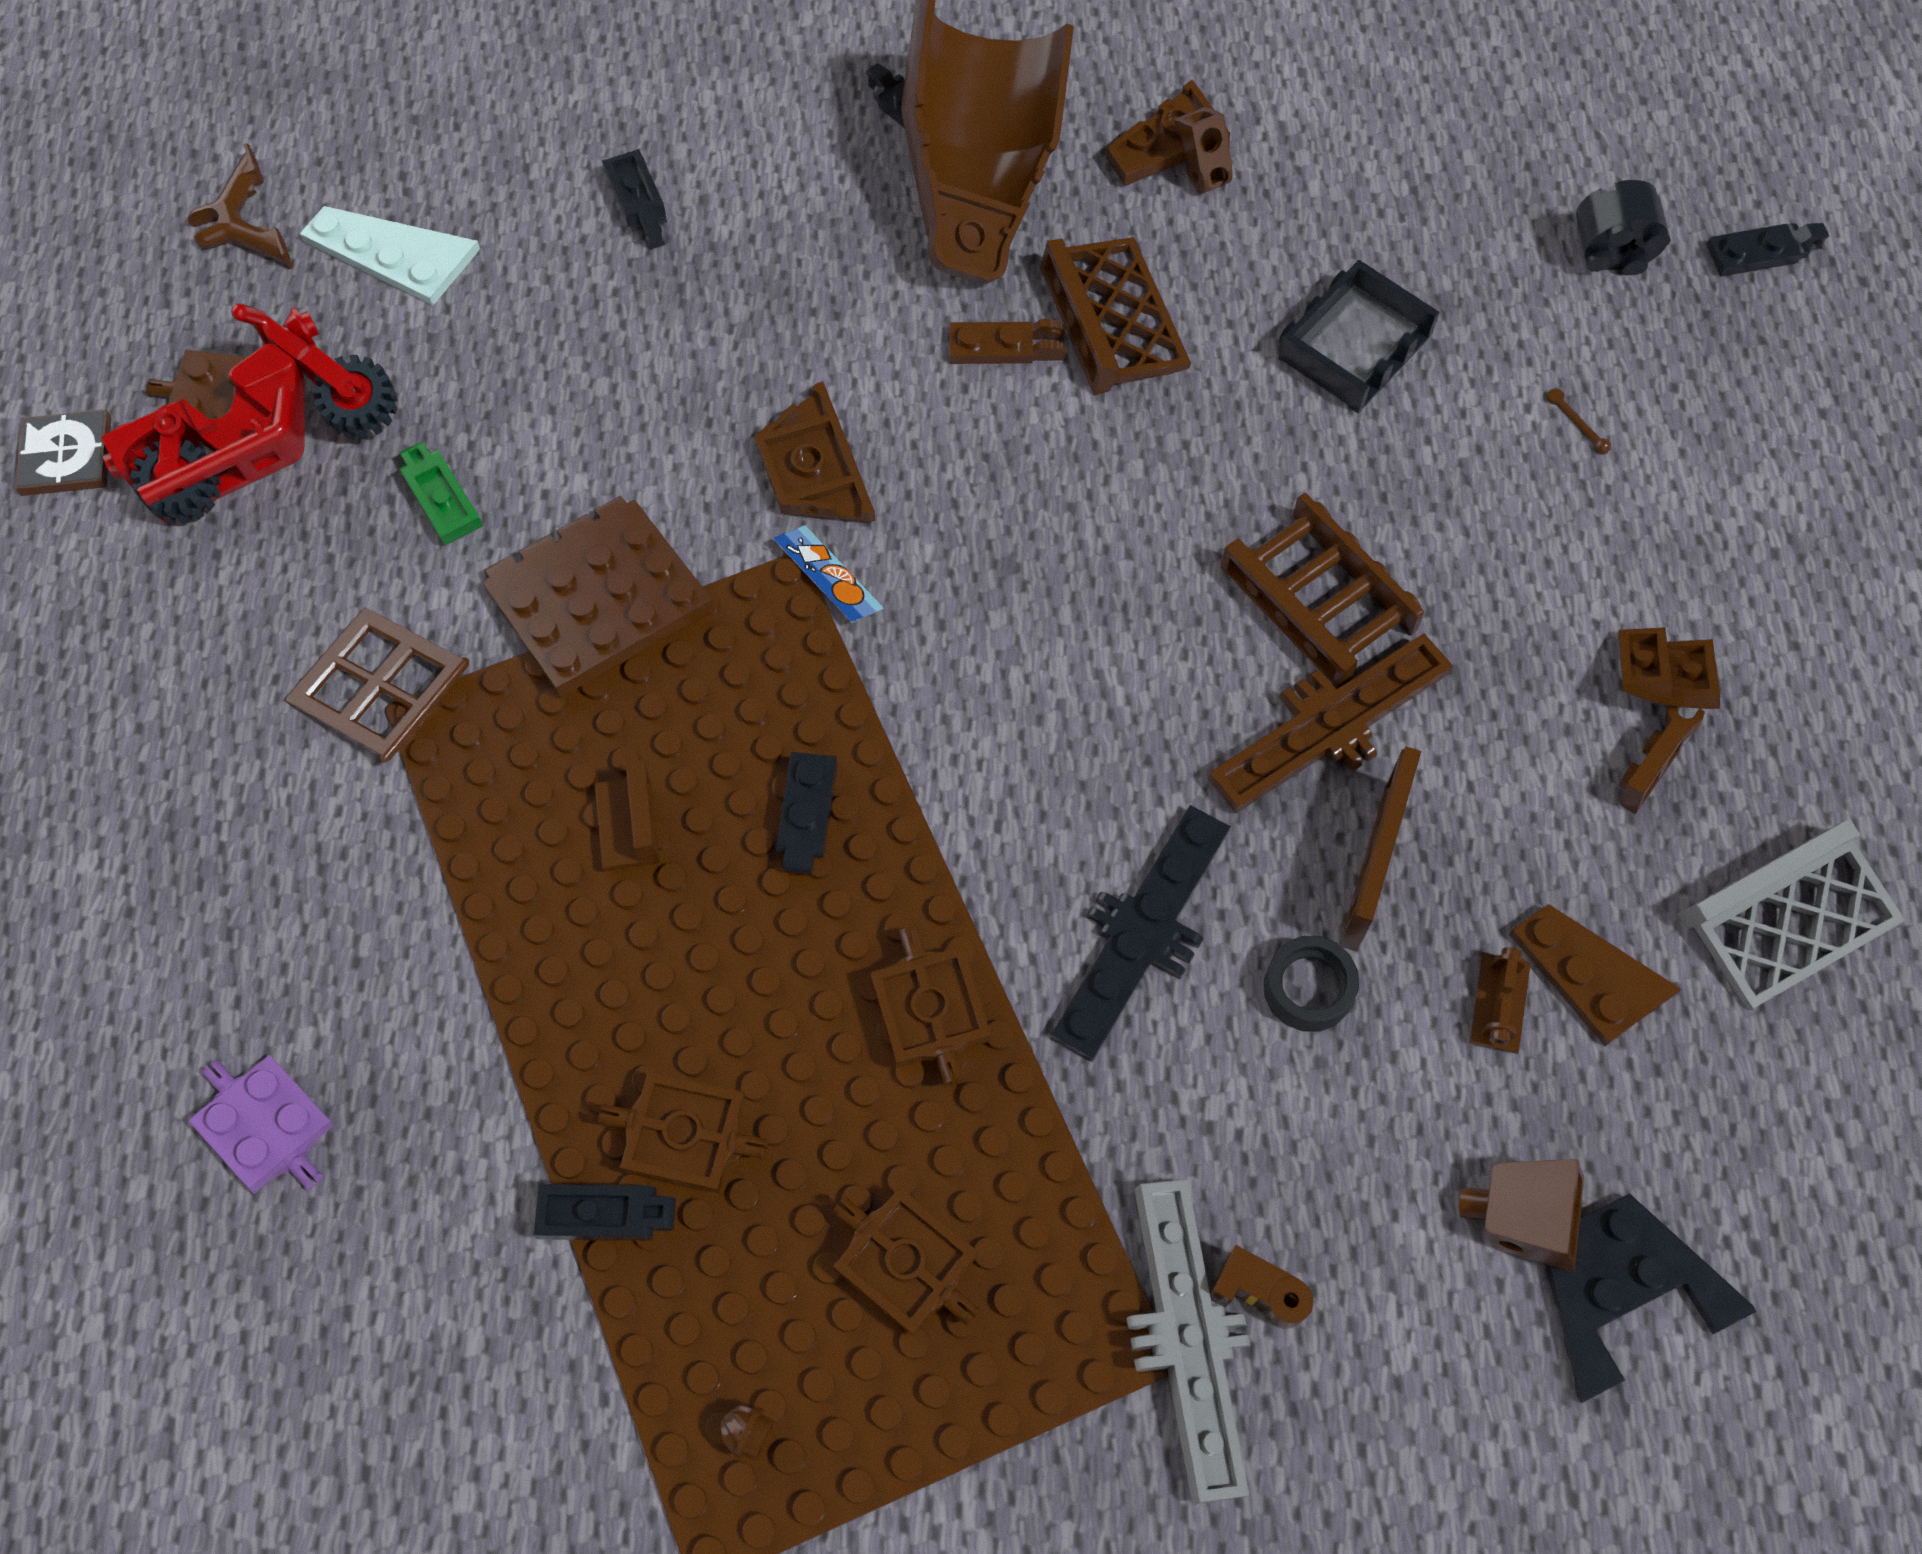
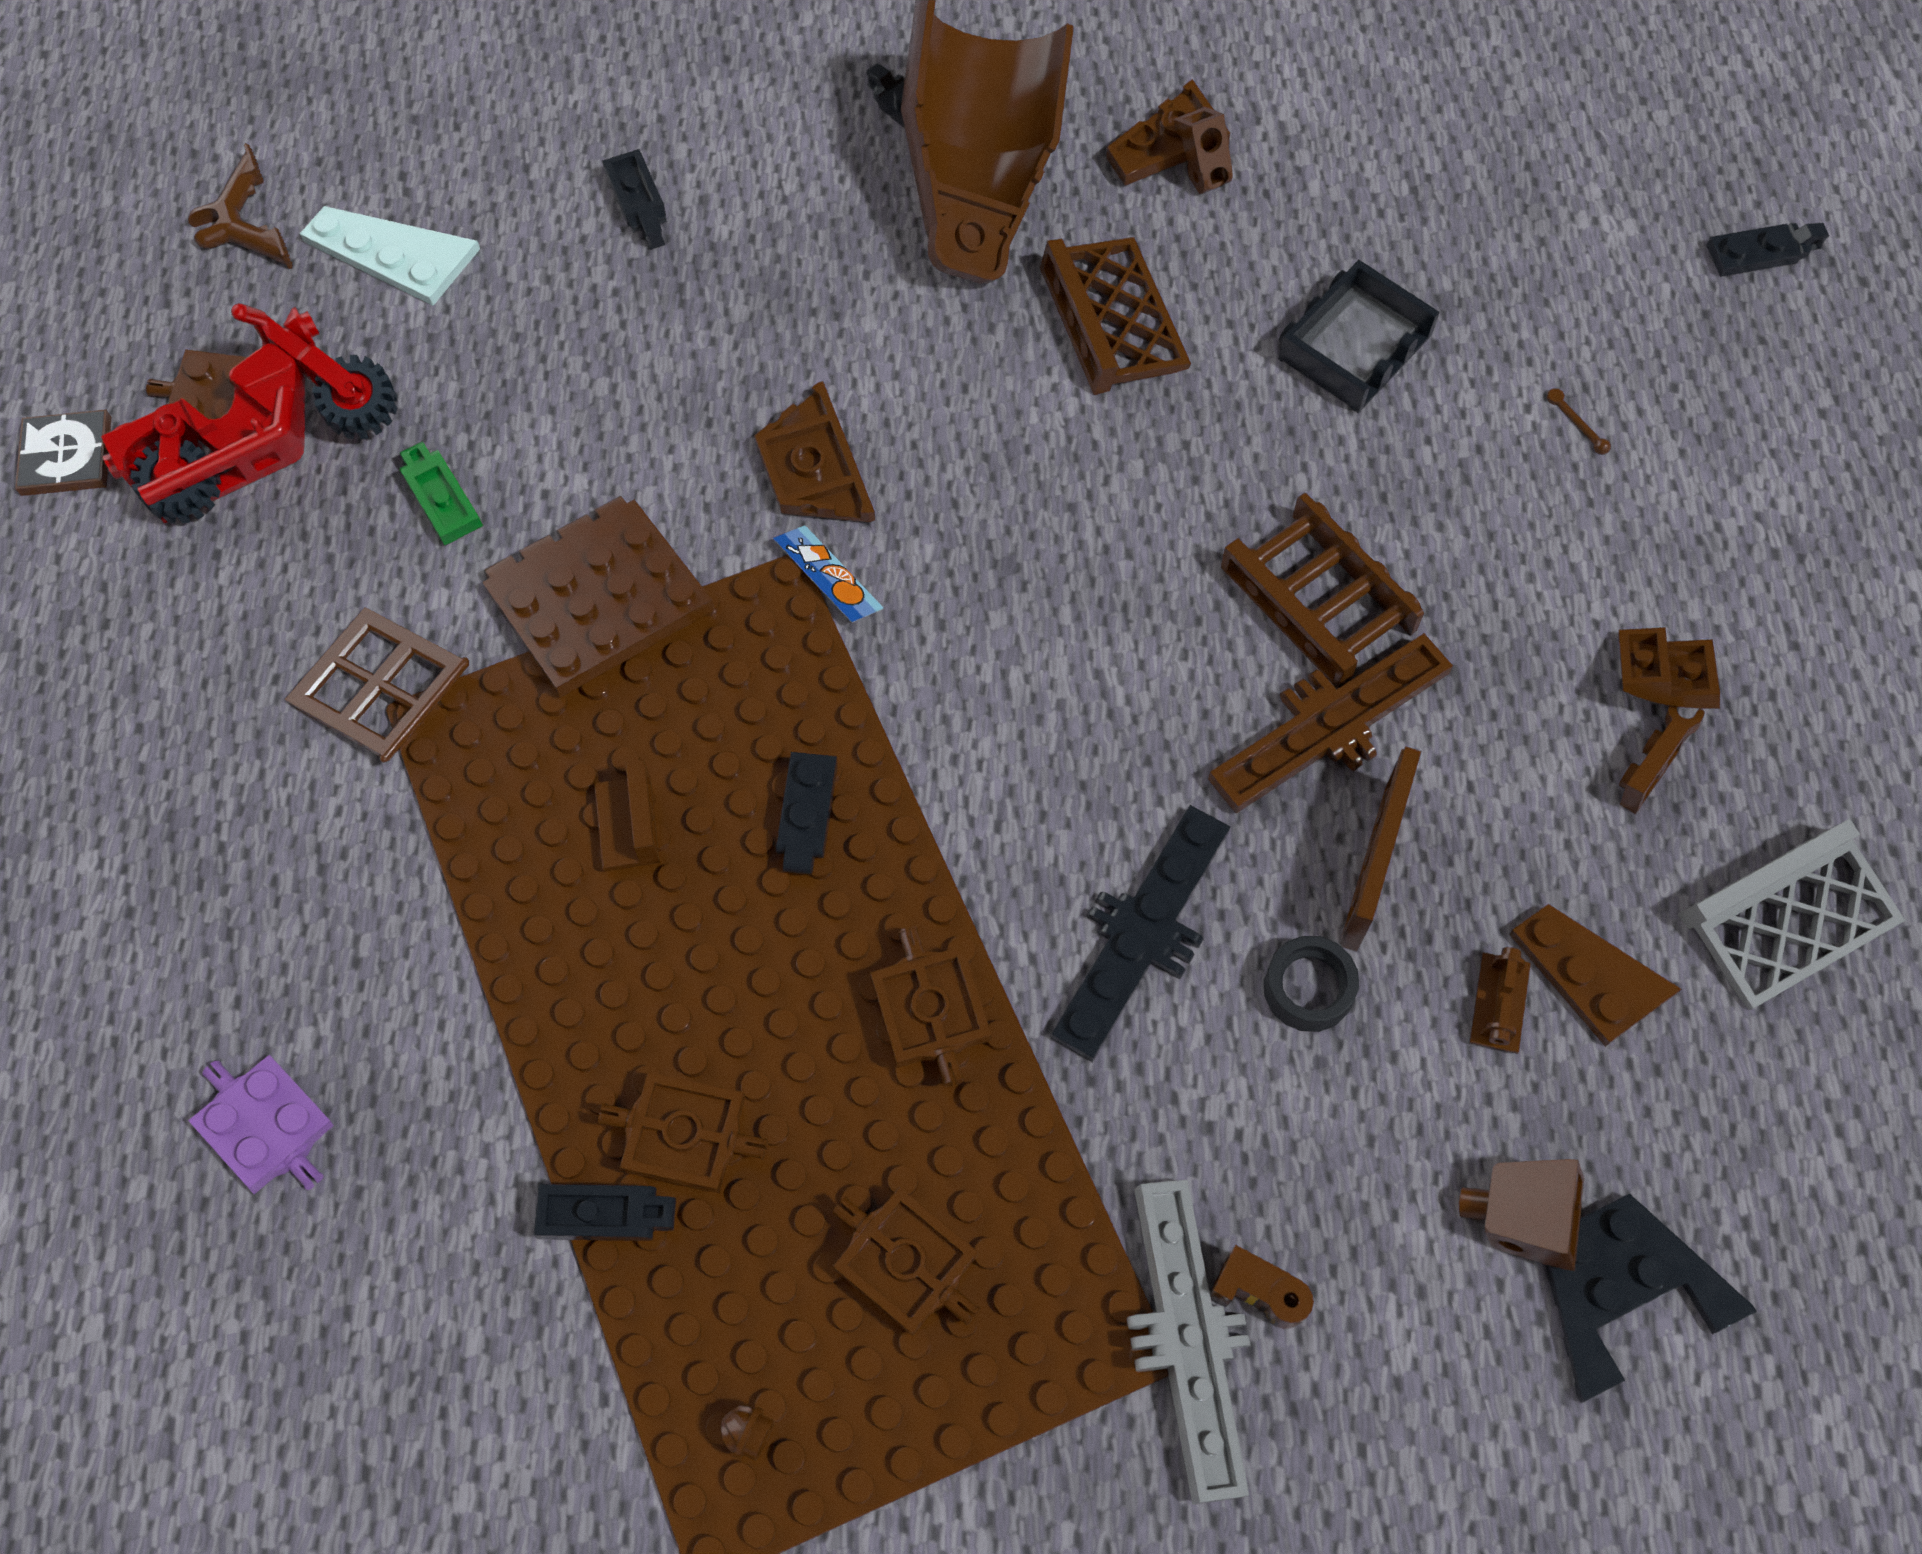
reddish brown hinge [950,319,1066,364] -> none
black brick [1576,180,1670,276] -> none

